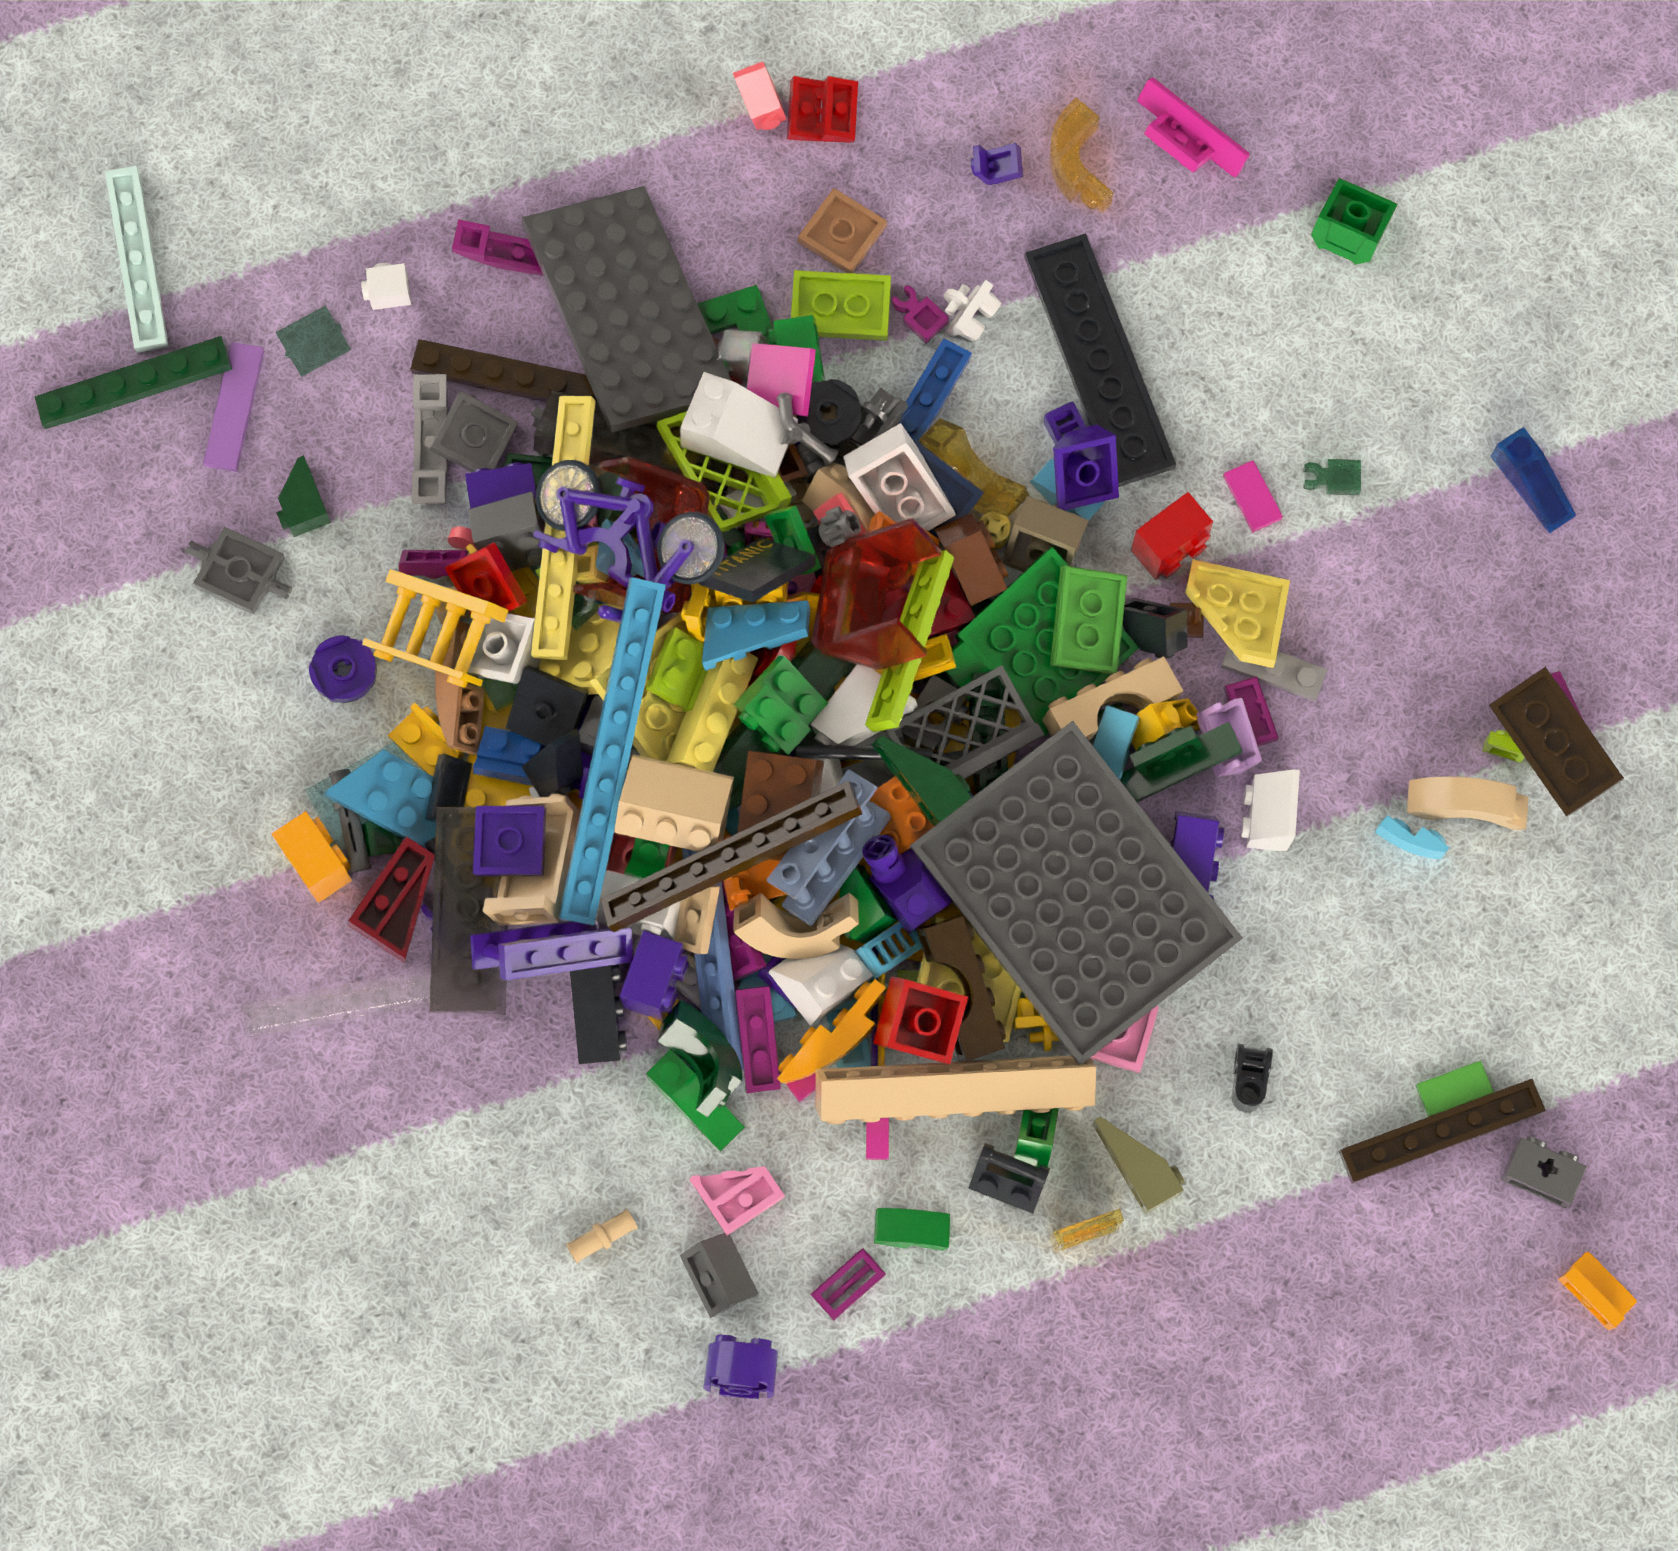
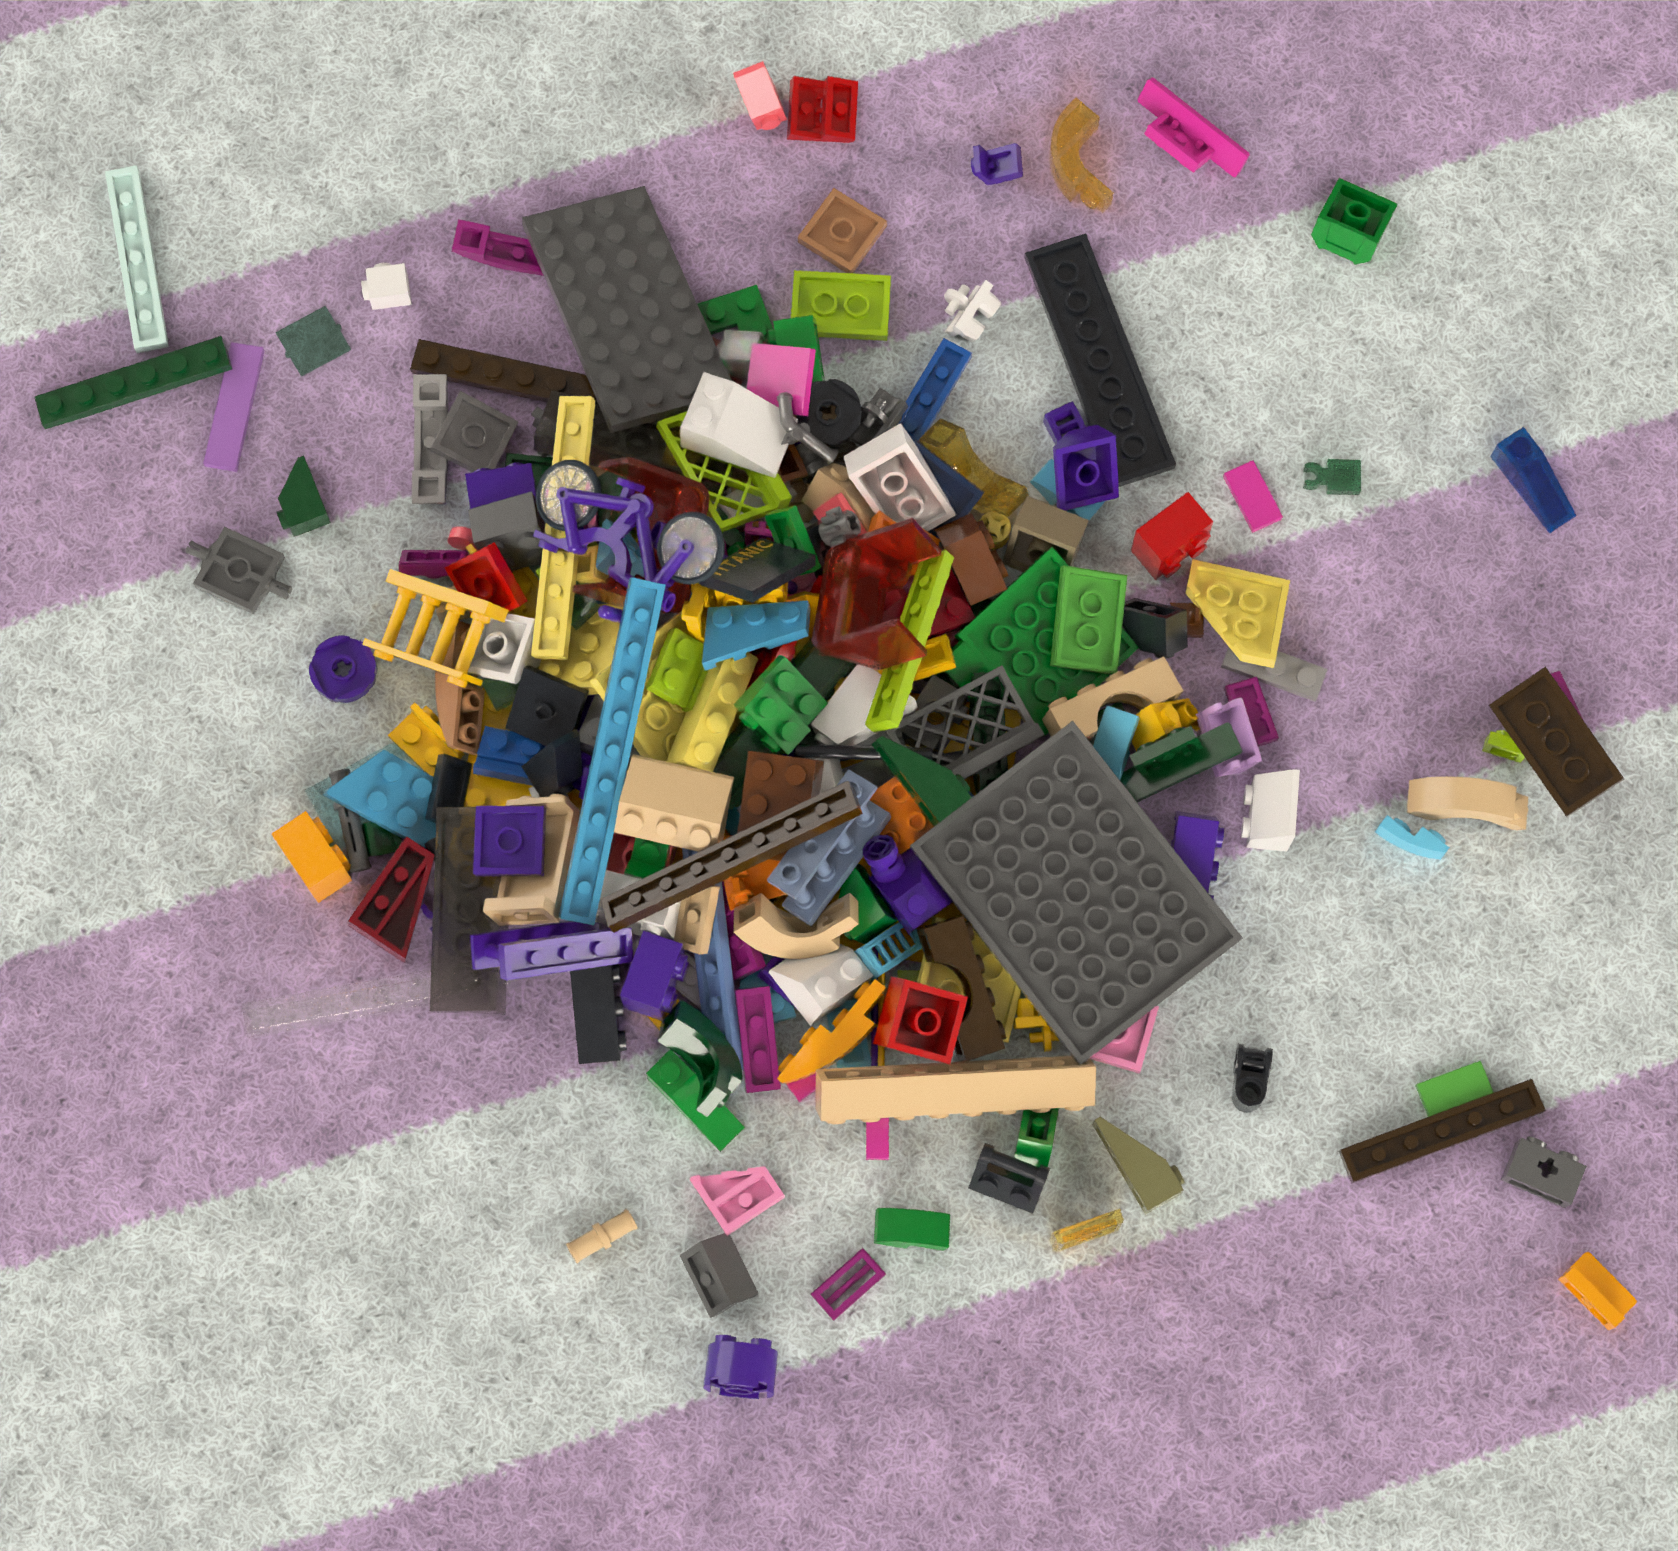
magenta plate [892,285,949,344] -> none

